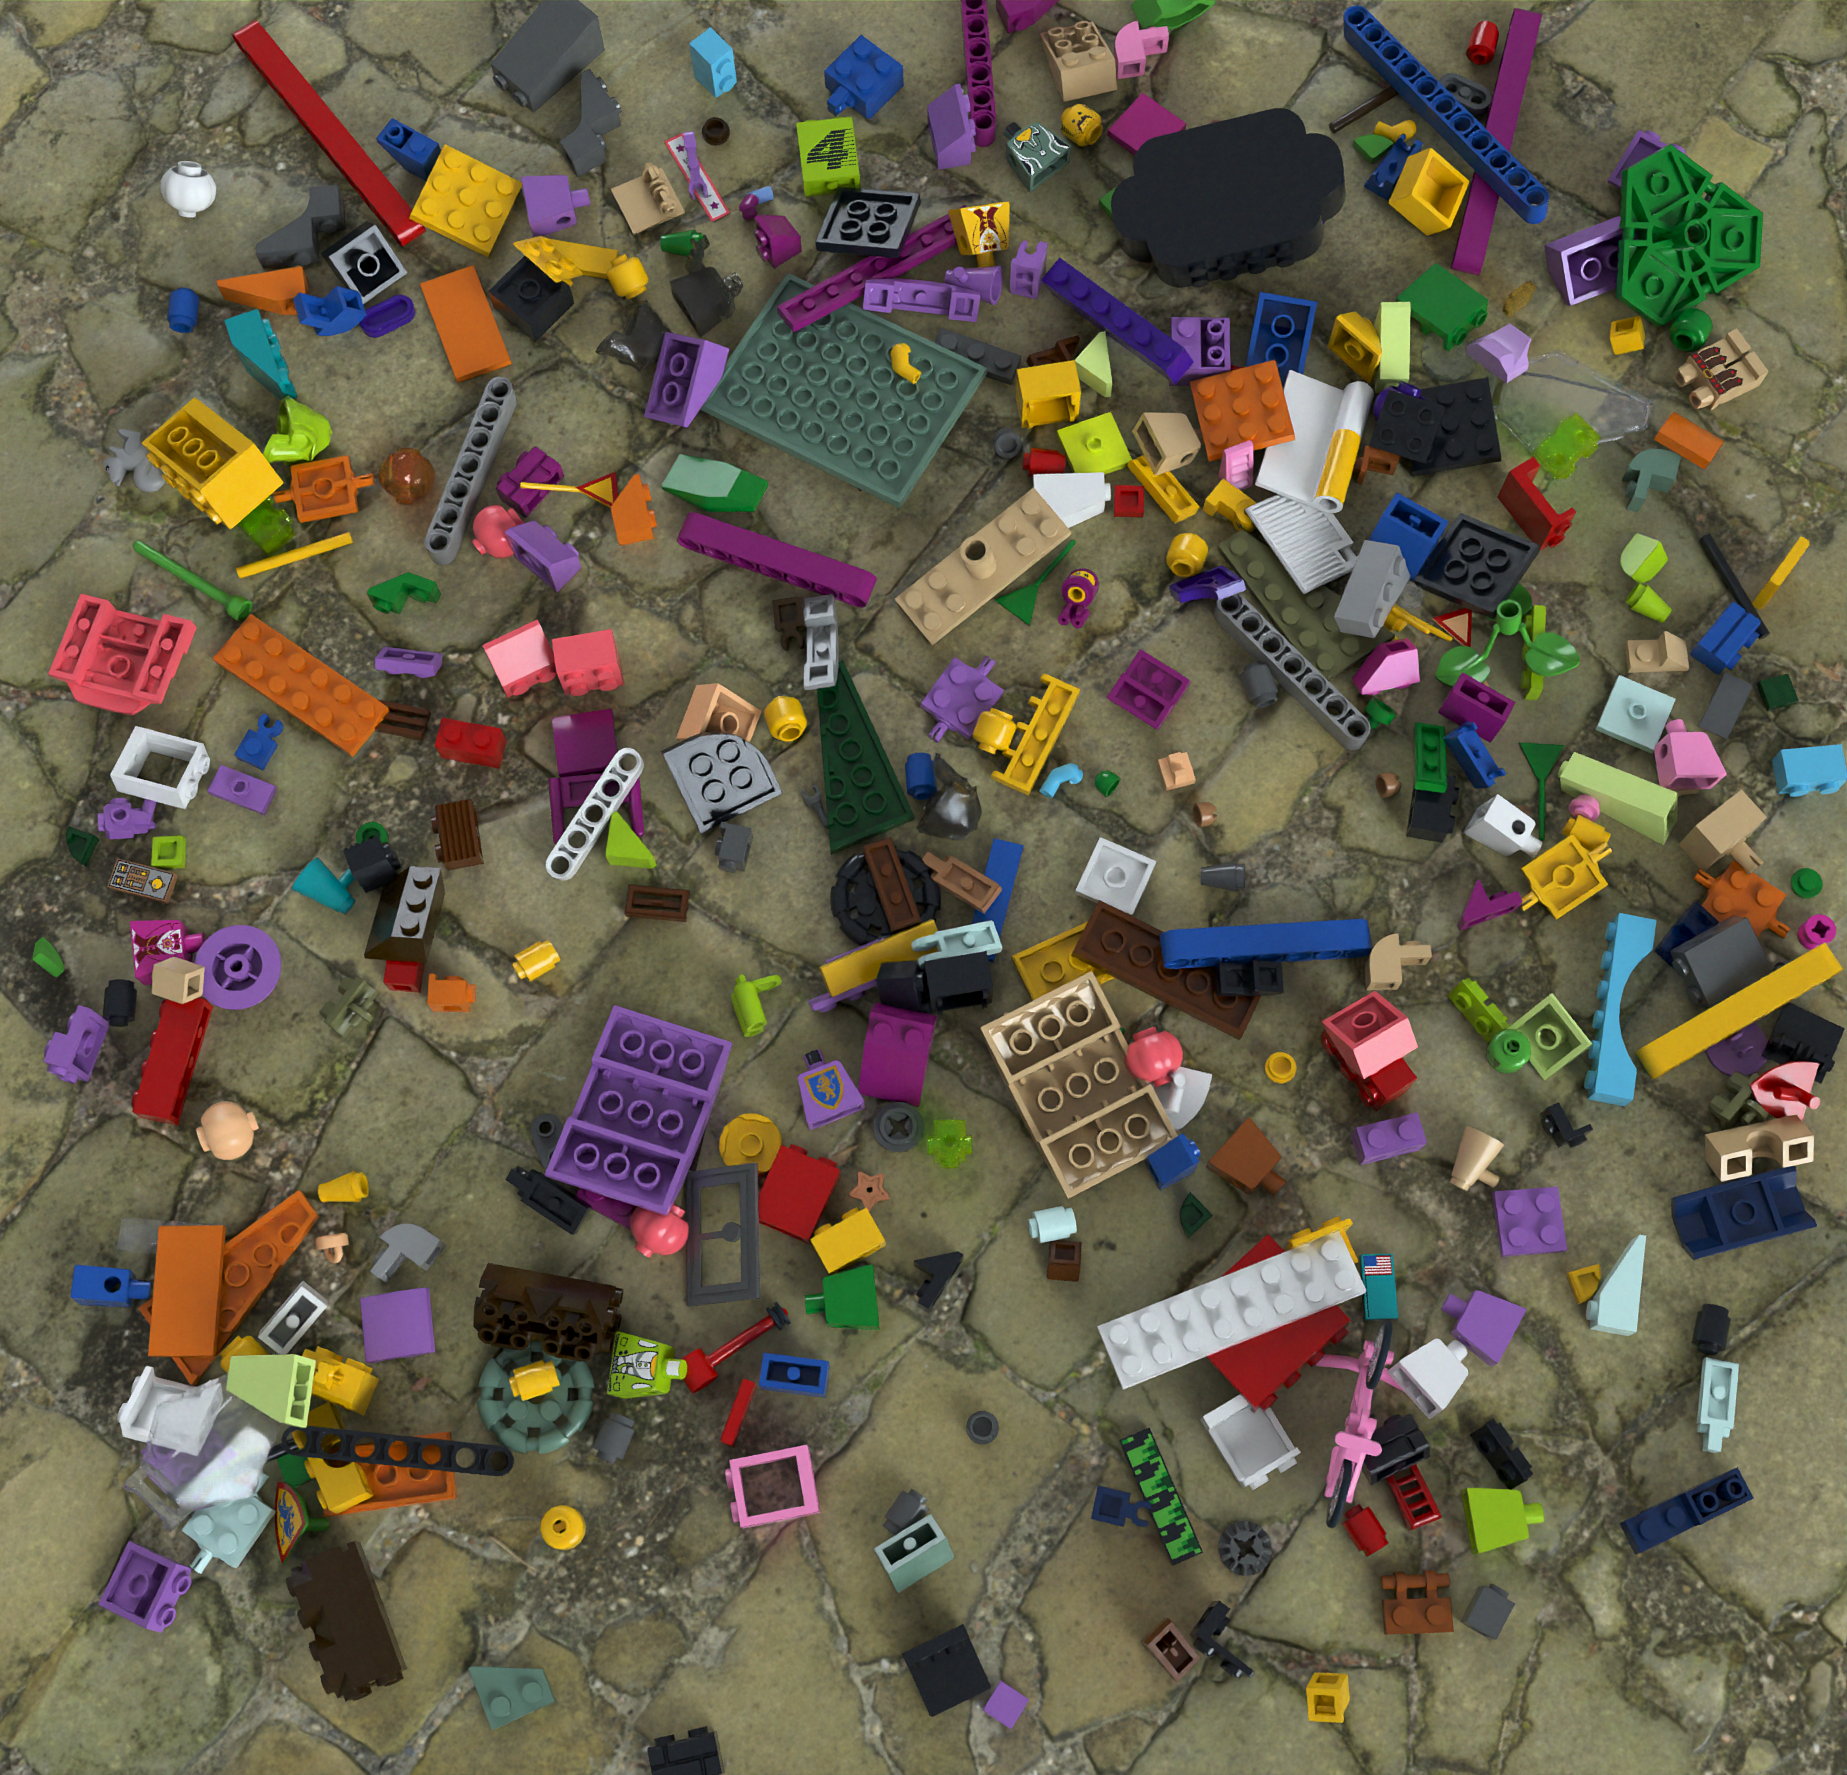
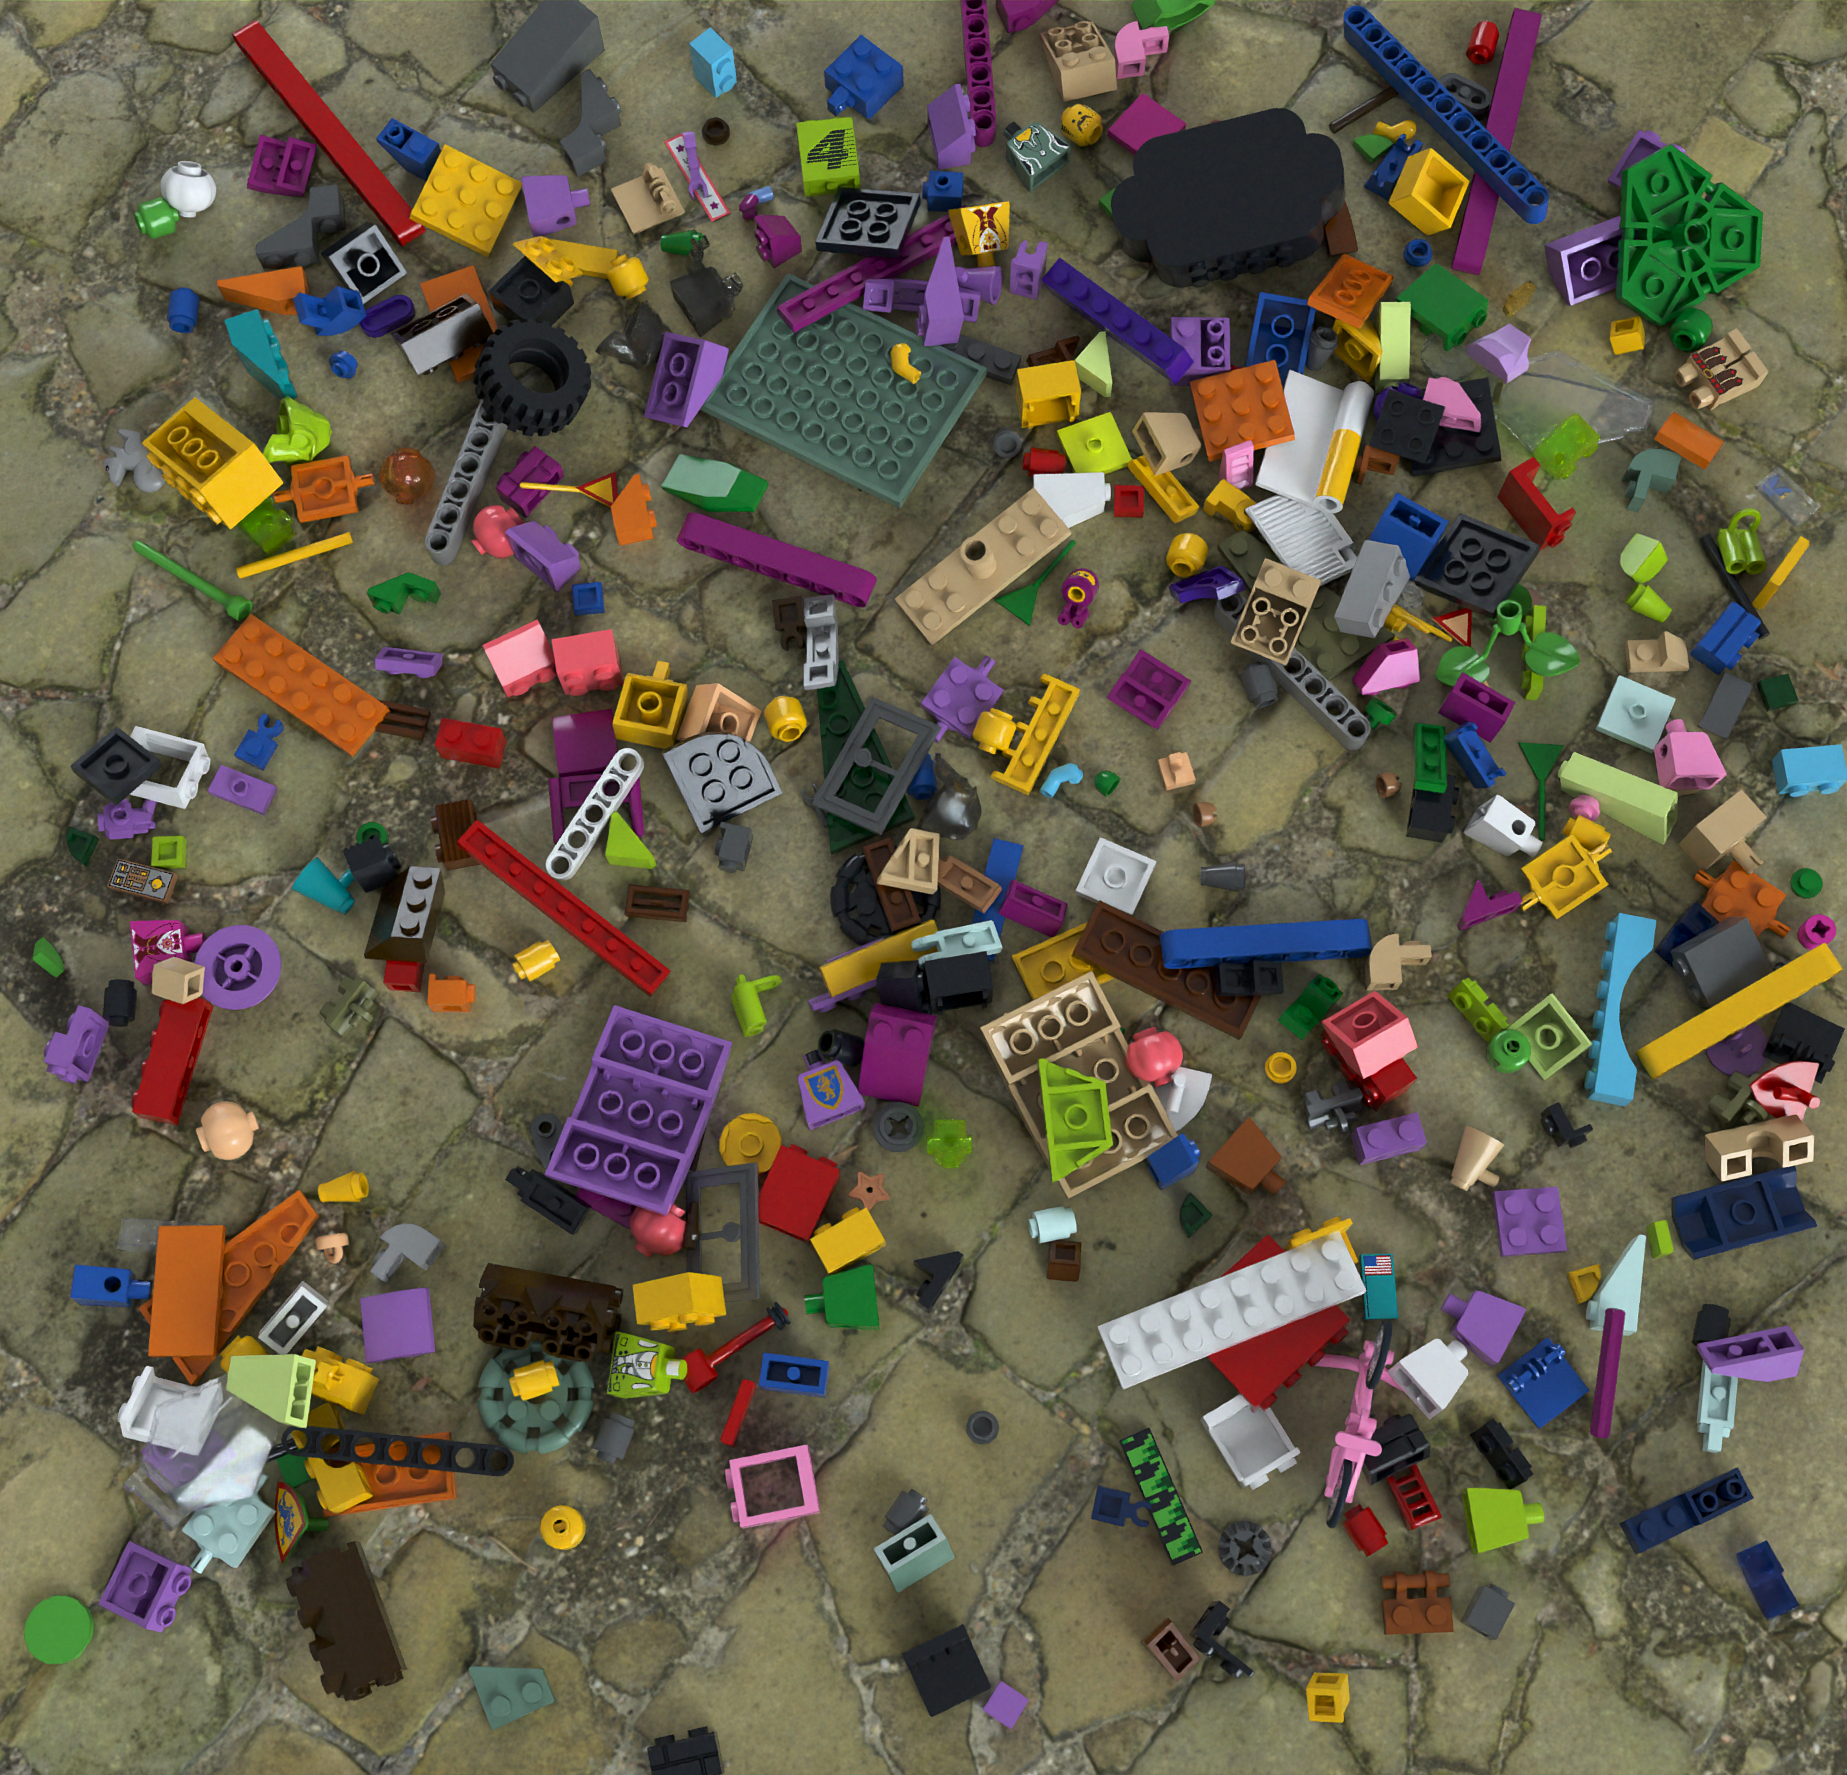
coral slope [48,594,197,716] -> none
none -> bright green tile [24,1596,94,1664]
none -> black plate [71,726,162,806]
none -> bright green head [134,197,180,239]
none -> magenta slope [247,135,317,196]
none -> blue plate [329,351,358,379]
none -> dark brown slope [391,293,494,375]
none -> red plate [457,820,671,997]
none -> black tyre [473,318,592,436]
none -> blue tile [572,582,605,616]
none -> yellow hinge [612,661,689,749]
none -> yellow piece [633,1272,726,1332]
none -> dark brown piece [683,1201,700,1250]
none -> dark grey door [812,697,941,836]
none -> black brick [818,1029,865,1067]
none -> tan wing [877,828,939,894]
none -> medium lavender slope [915,236,964,347]
none -> blue brick [922,171,964,212]
none -> magenta slope [999,879,1068,937]
none -> lime wing [1038,1058,1113,1183]
none -> tan slope [1230,558,1322,665]
none -> green slope [1278,974,1344,1040]
none -> dark grey hips [1304,1080,1363,1134]
none -> dark grey cone [1305,327,1338,371]
none -> orange tile [1307,253,1395,329]
none -> reddish brown slope [1323,201,1358,258]
none -> blue plate [1403,239,1433,267]
none -> bright pink slope [1423,377,1481,432]
none -> blue hinge [1497,1337,1590,1429]
none -> magenta axle [1590,1308,1626,1438]
none -> lime tile [1646,1220,1674,1259]
none -> medium lavender slope [1697,1325,1804,1382]
none -> lime piece [1717,508,1767,575]
none -> clear blue slope [1736,1540,1800,1622]
none -> clear tile [1754,466,1820,529]

